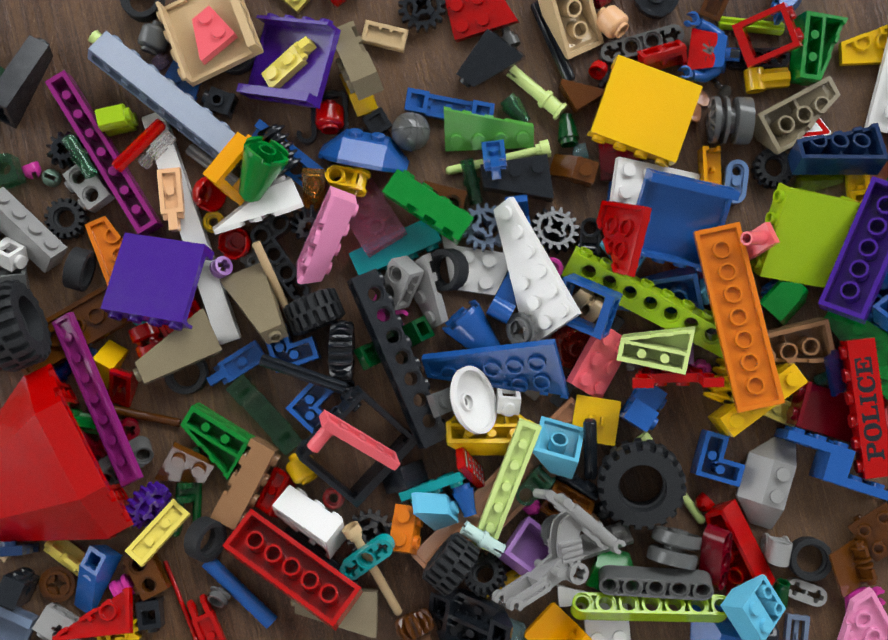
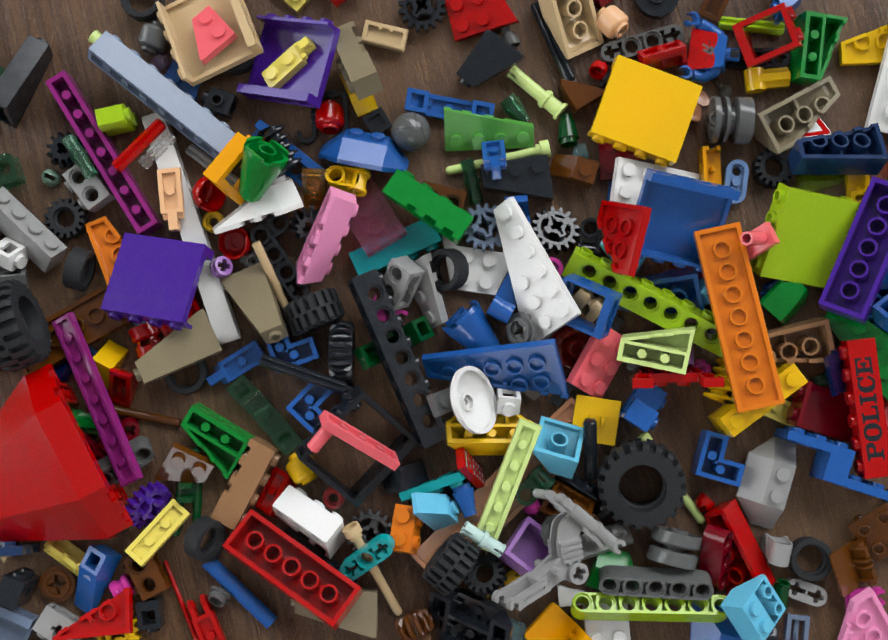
dark pink hinge [21,161,42,179] -> none

